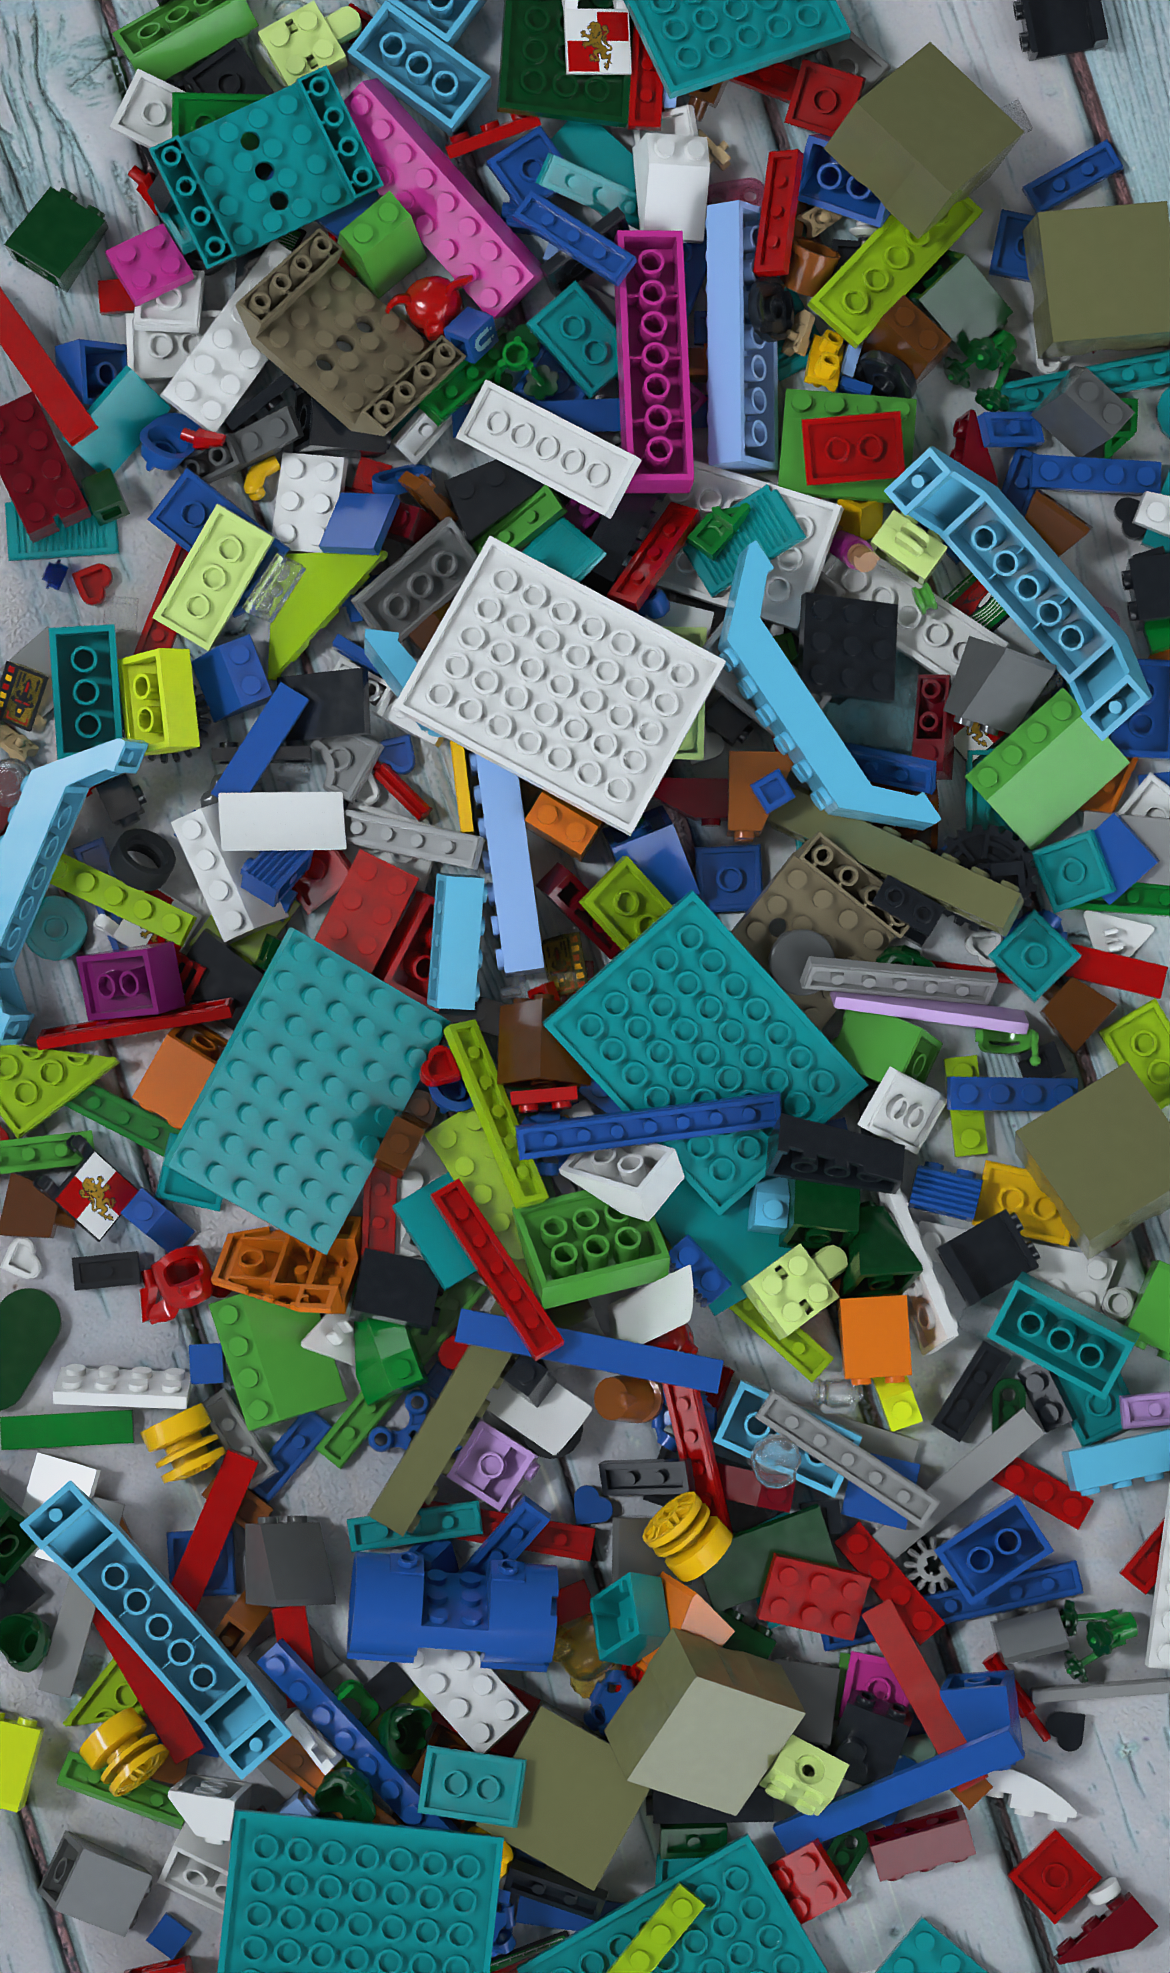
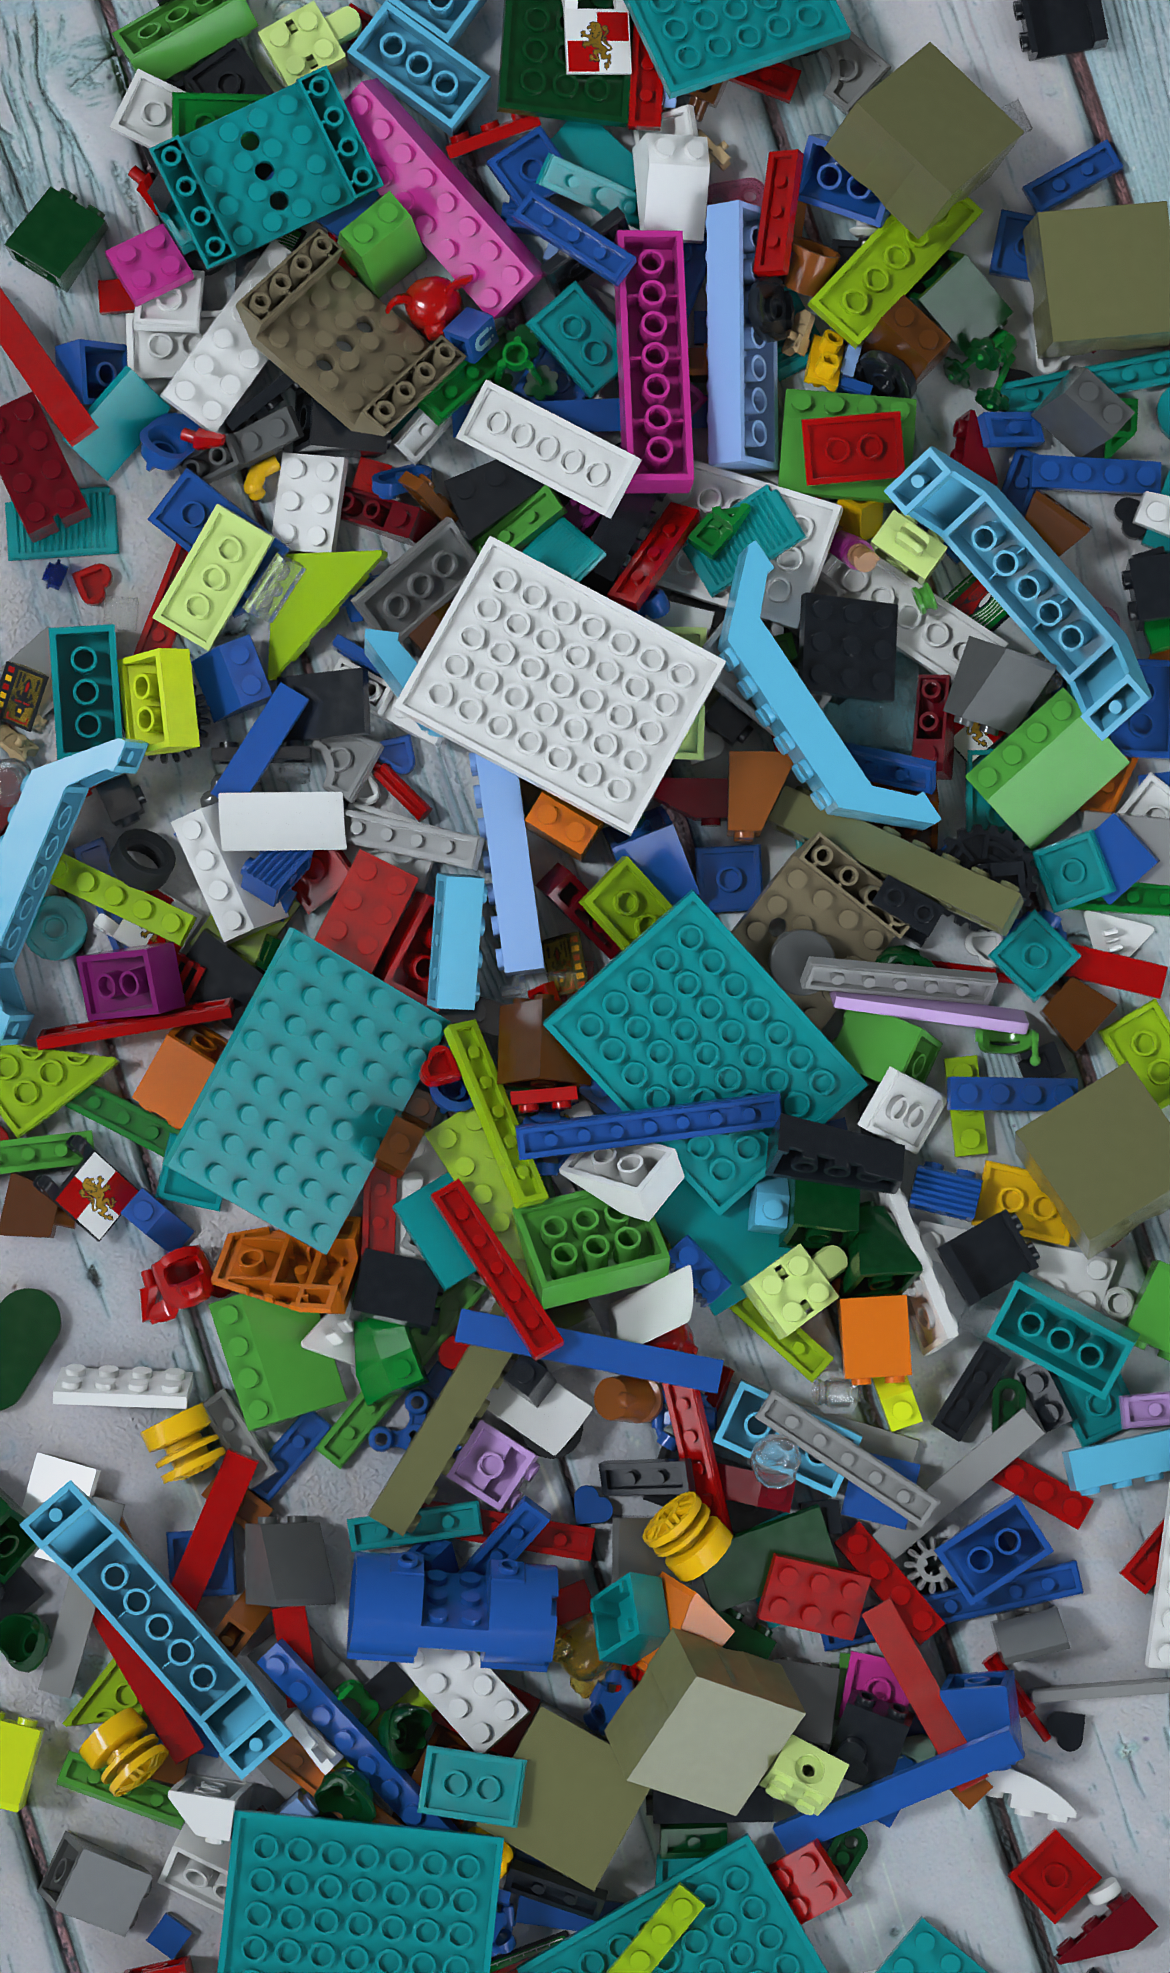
white tile [0,1237,42,1279] -> none
green tile [0,1409,135,1450] -> none
black plate [72,1251,142,1291] -> none
dark green panel [81,468,130,526] -> none
blue panel [189,1343,226,1384] -> none
blue tile [319,492,401,555] -> none
yellow tile [450,740,475,835] -> none
blue tile [750,768,796,814] -> none
red plate [784,59,866,137] -> none
tan piece [797,206,842,239] -> none
brick [866,1805,976,1882] -> none
plant [1060,1600,1138,1683] -> none

